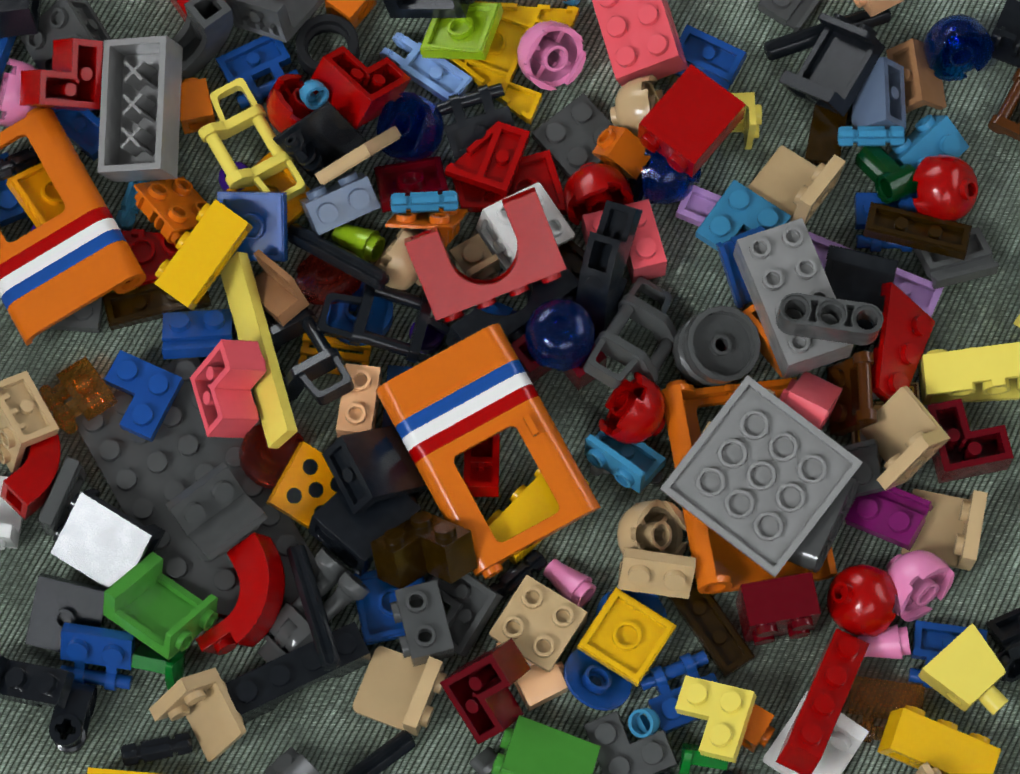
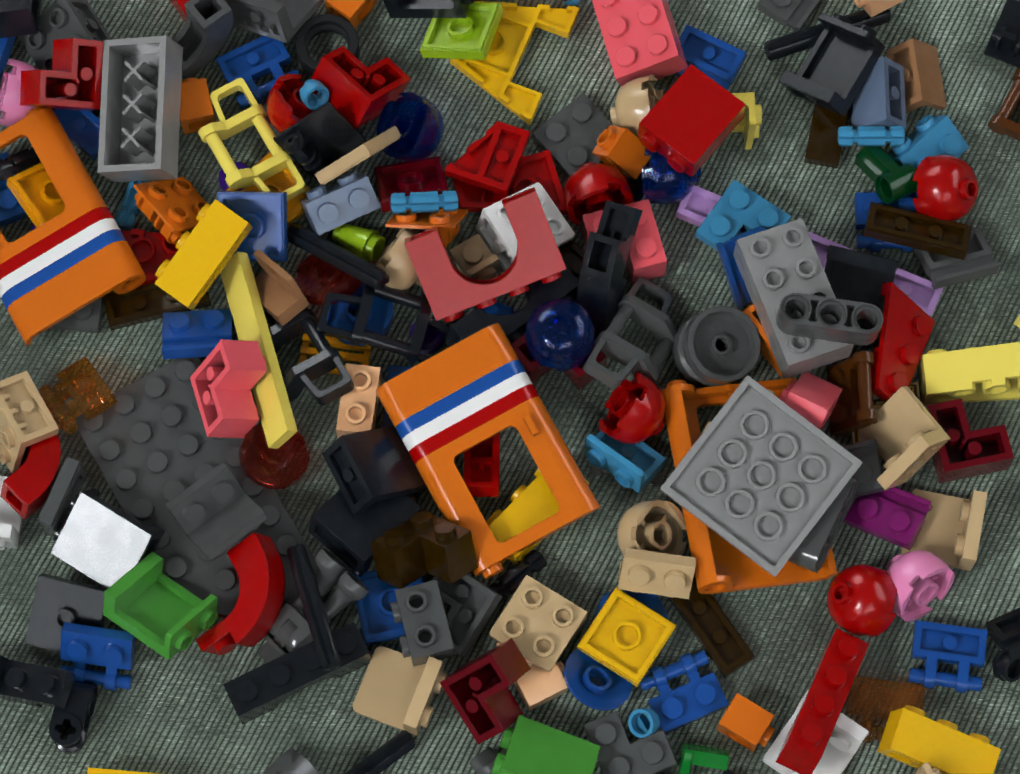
blue plate [104,350,184,442] -> none
black axle [121,732,193,766] -> none
green tile [131,643,186,690] -> none
tan bracket [149,667,246,762] -> none
light orange tile [266,441,340,529] -> none
light blue hinge [380,32,473,101] -> none
black plate [436,83,515,159] -> none
bright pink cylinder [517,20,586,91] -> none
bright pink cone [543,559,597,608] -> none
light yellow plate [675,675,757,763] -> none
dark red brick [736,572,821,645] -> none
tan bracket [748,146,846,225] -> none
bright pink cone [857,624,911,659] -> none
light yellow torso [918,623,1009,715] -> none
clear blue cylinder [923,14,994,81] -> none

